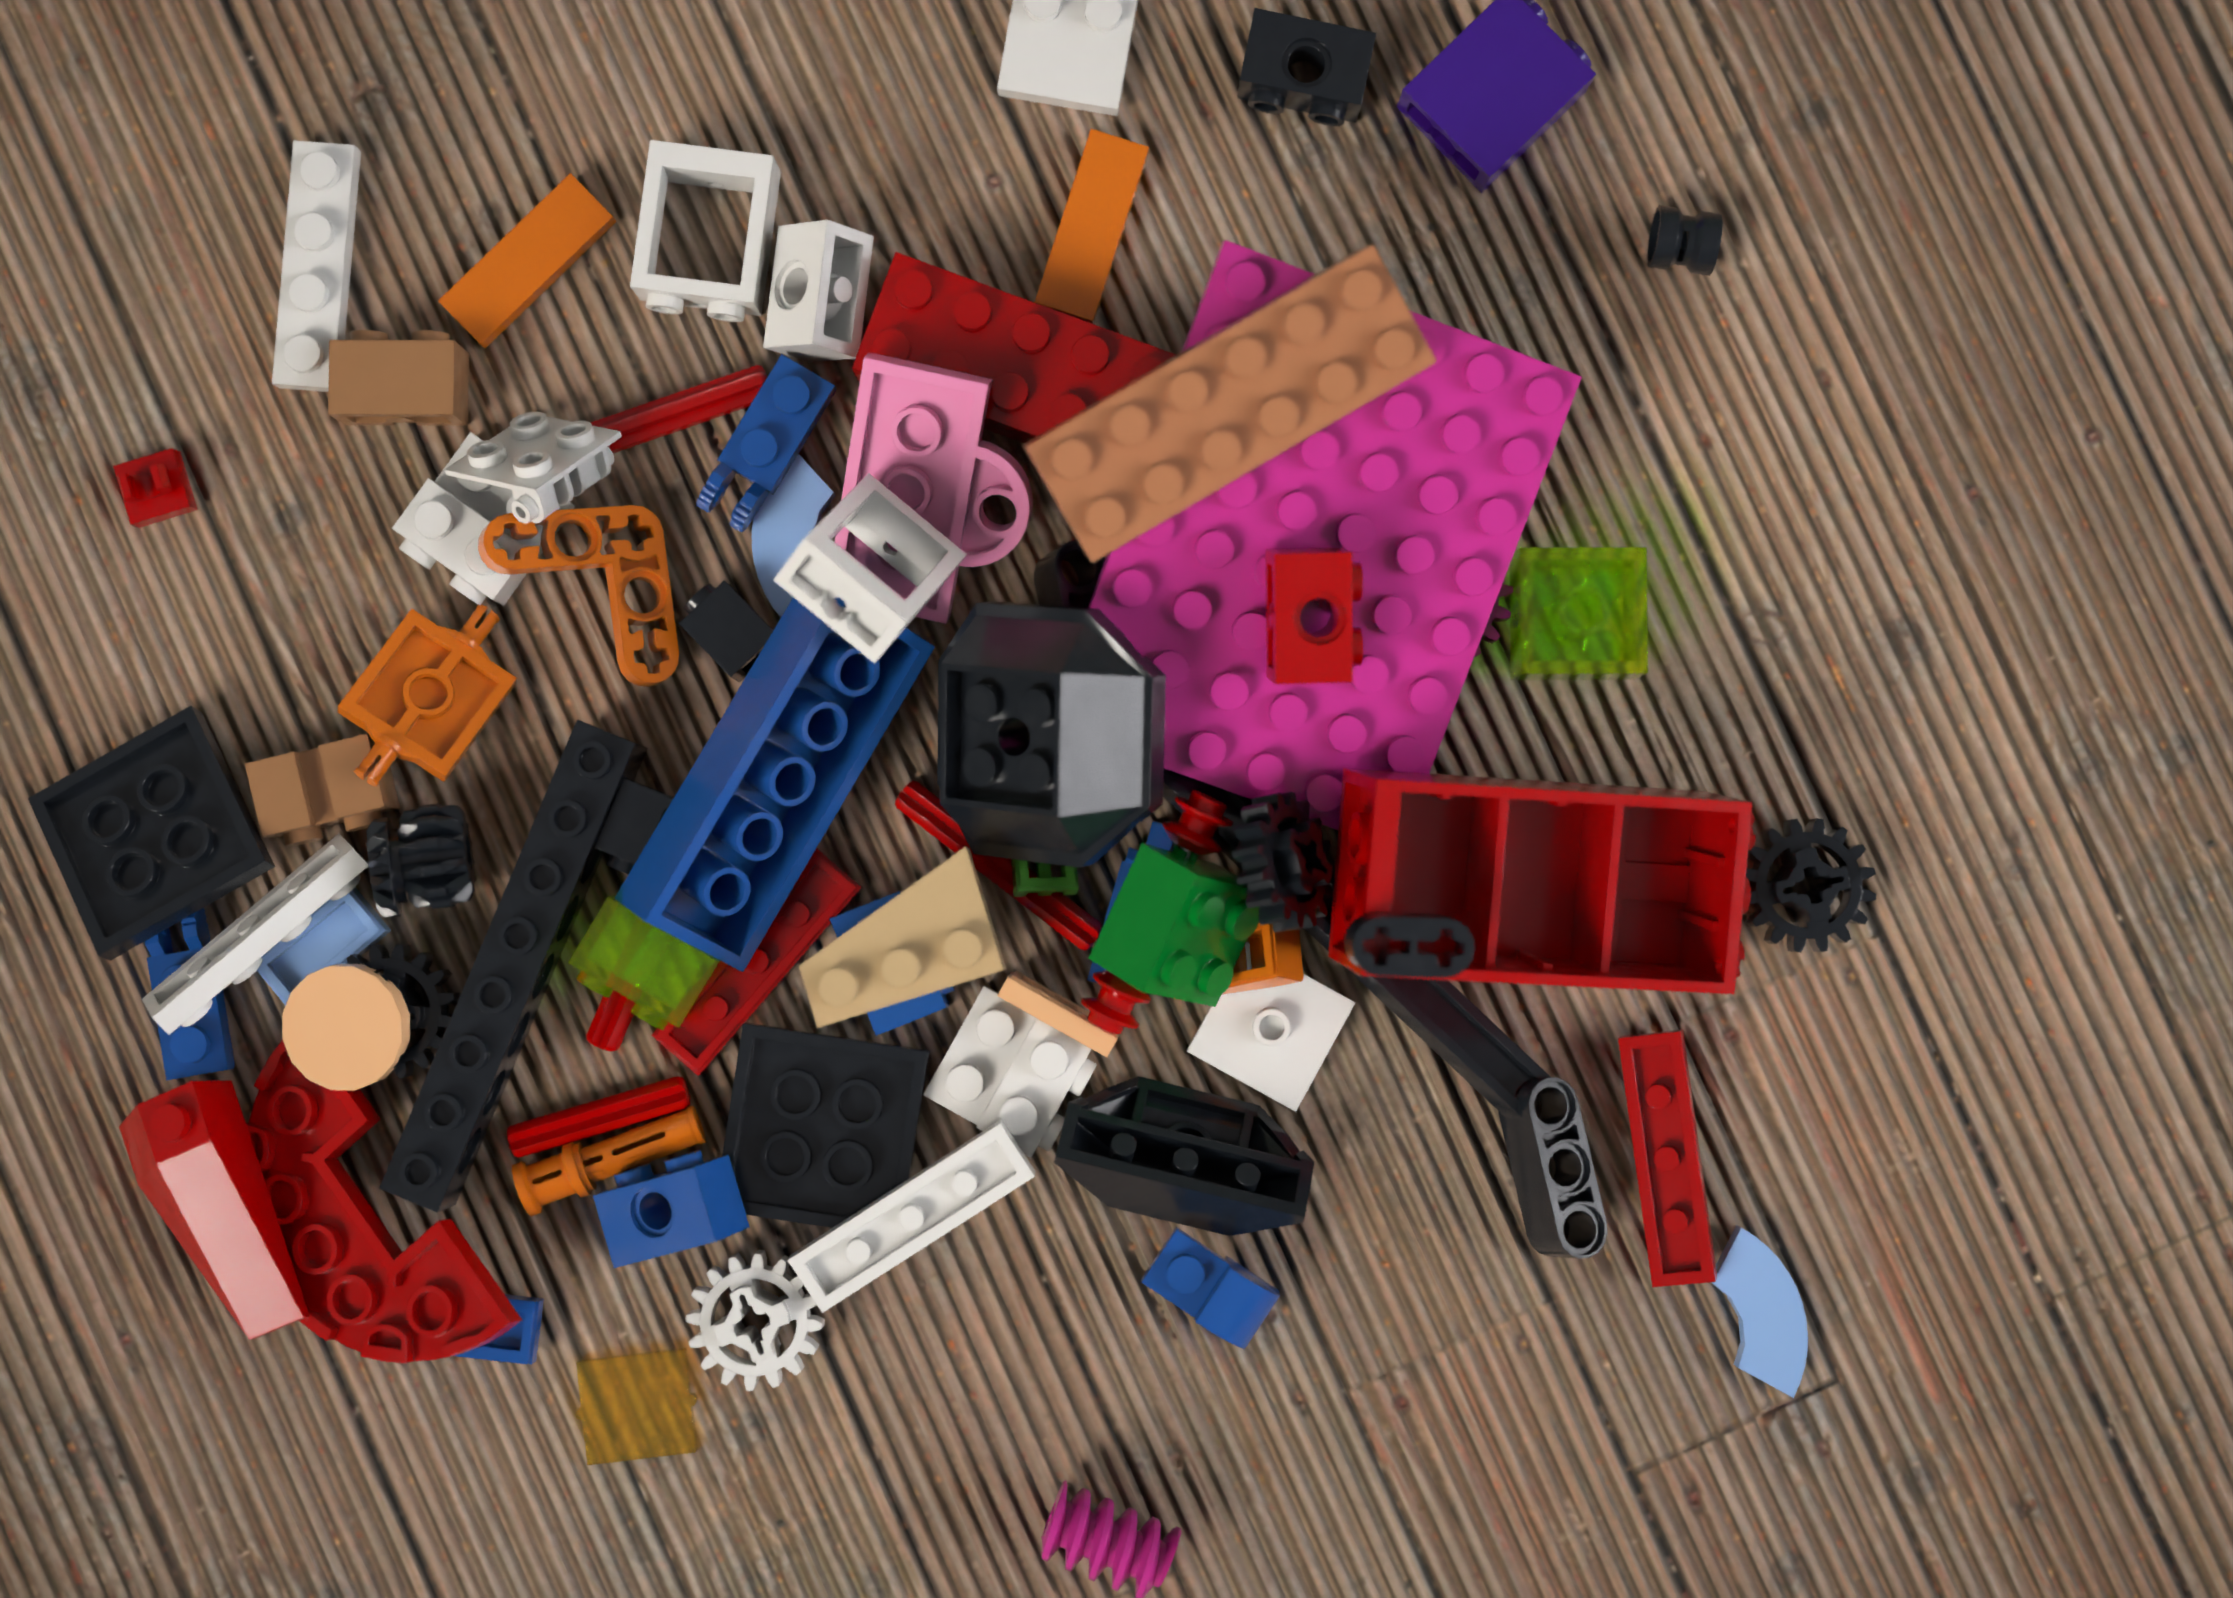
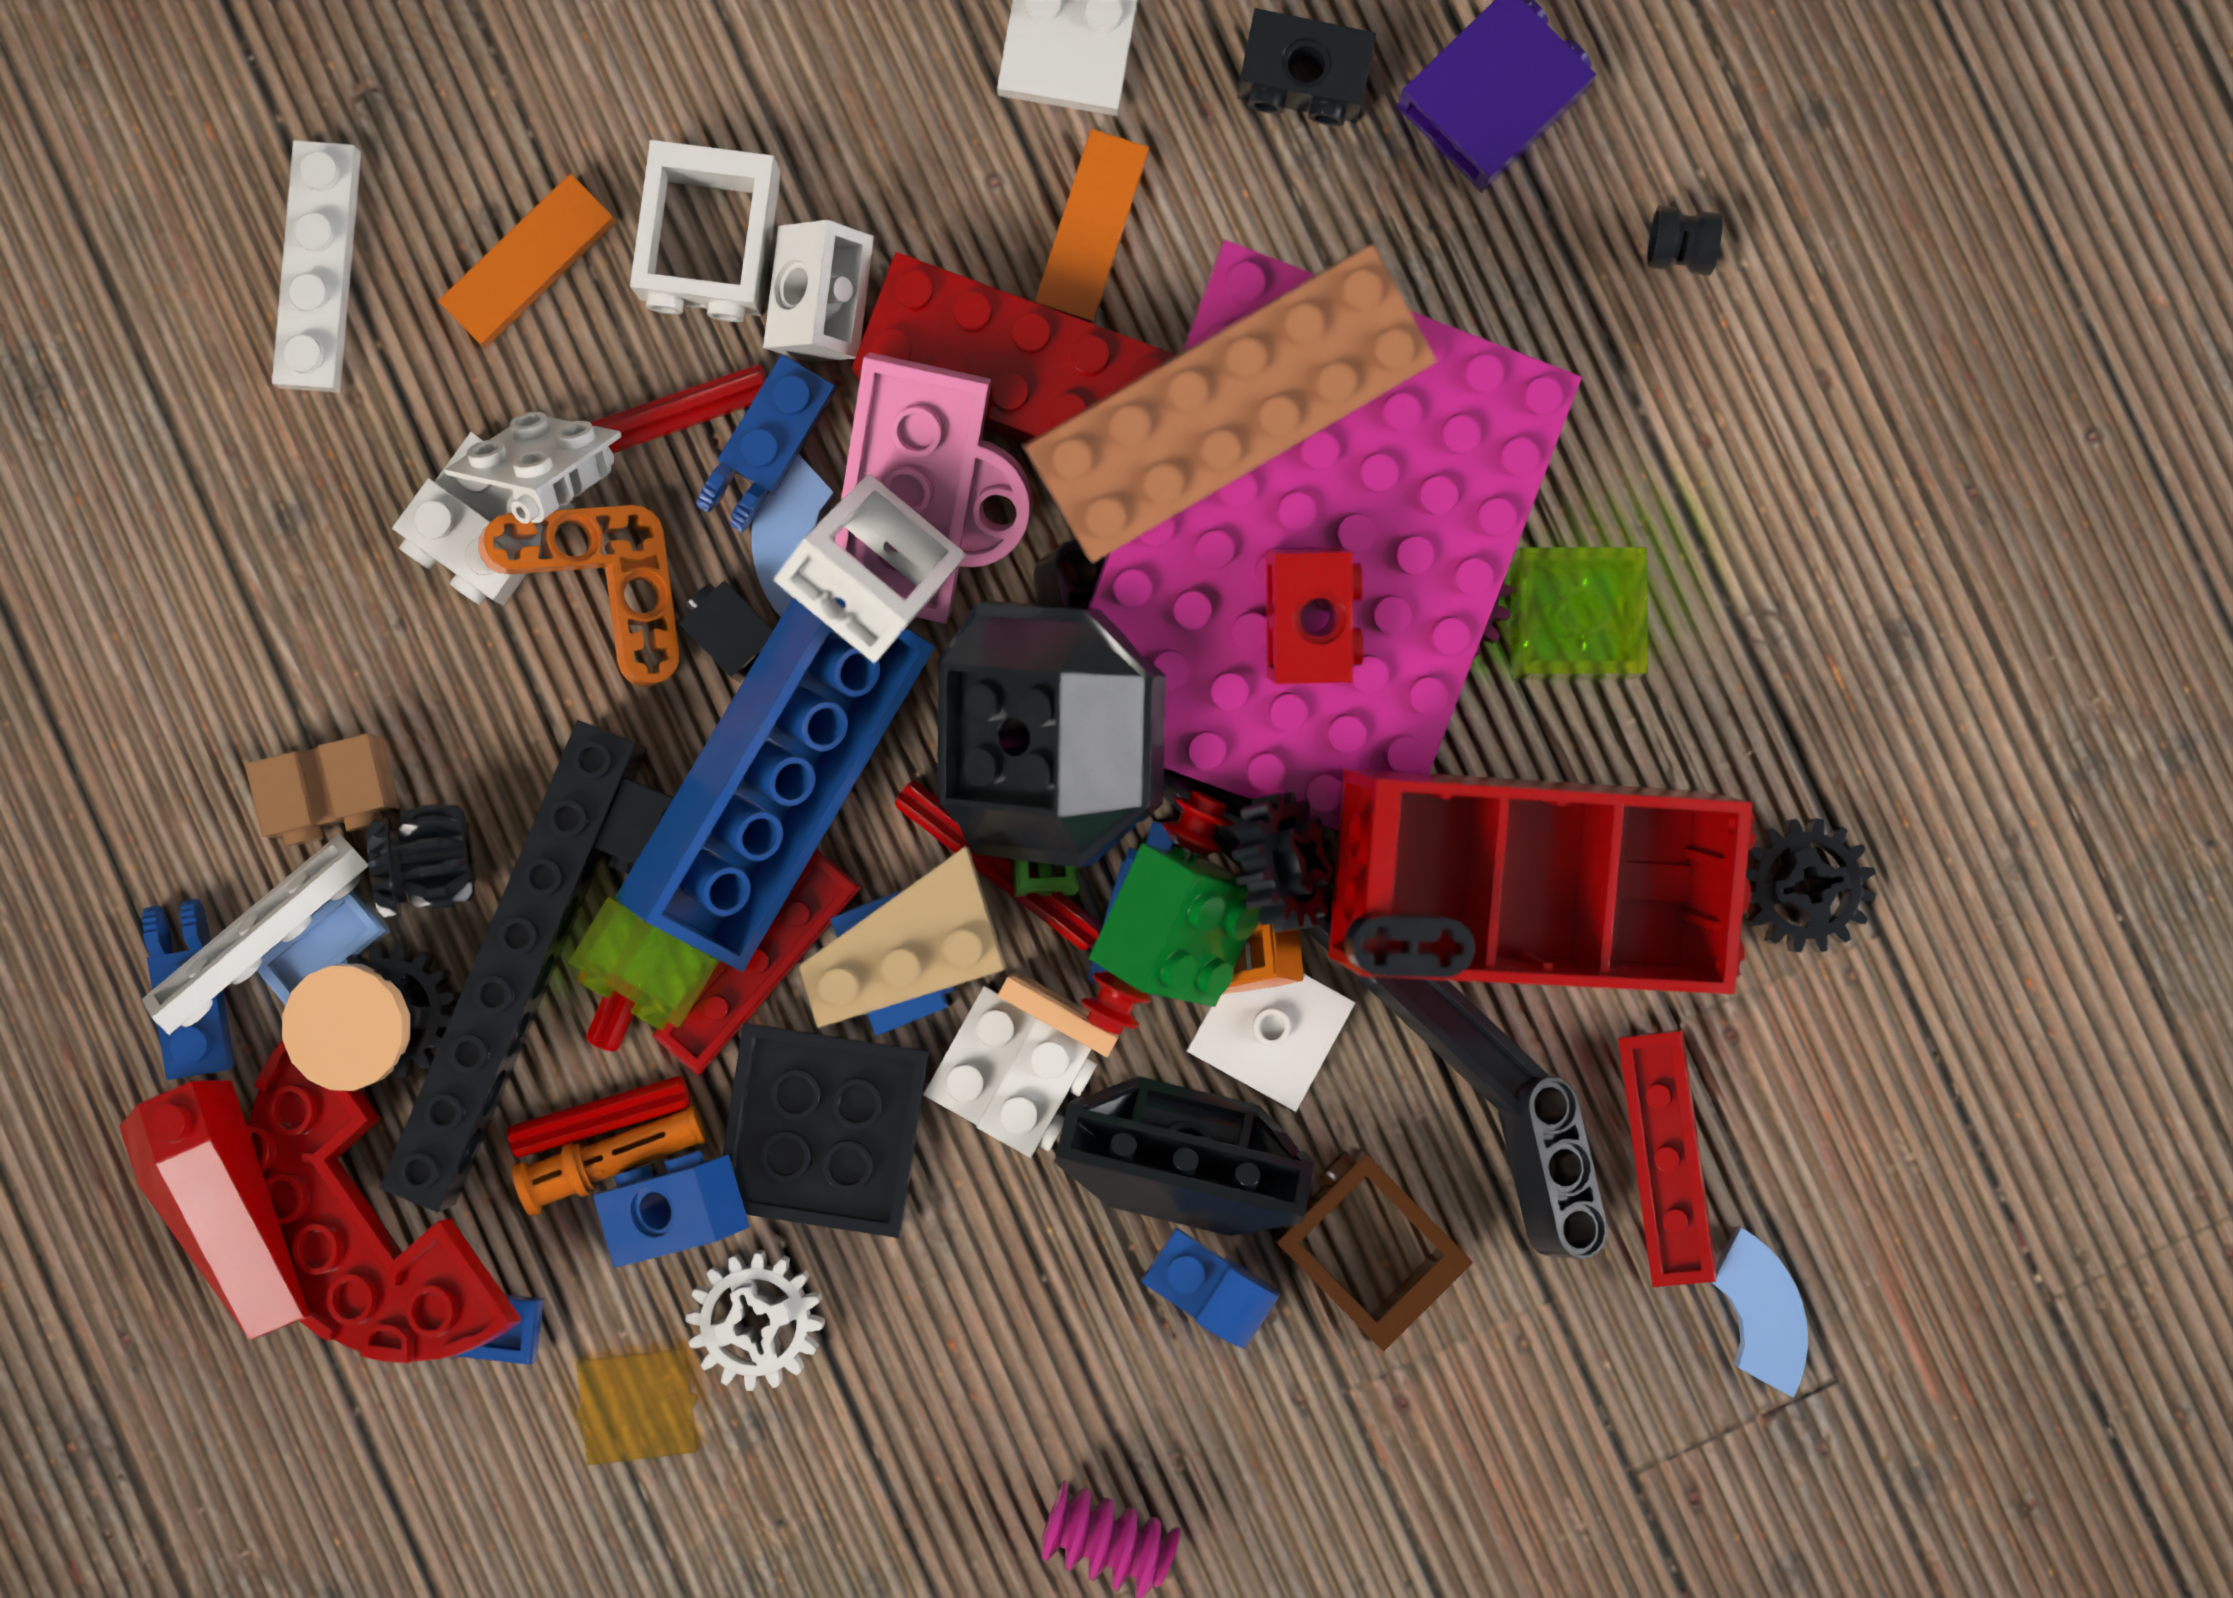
black plate [28,706,275,961] -> none
red tile [113,448,198,528] -> none
medium nougat brick [328,330,469,426] -> none
orange plate [337,604,517,787] -> none
white plate [787,1119,1036,1313] -> none
none -> reddish brown window [1273,1149,1473,1352]

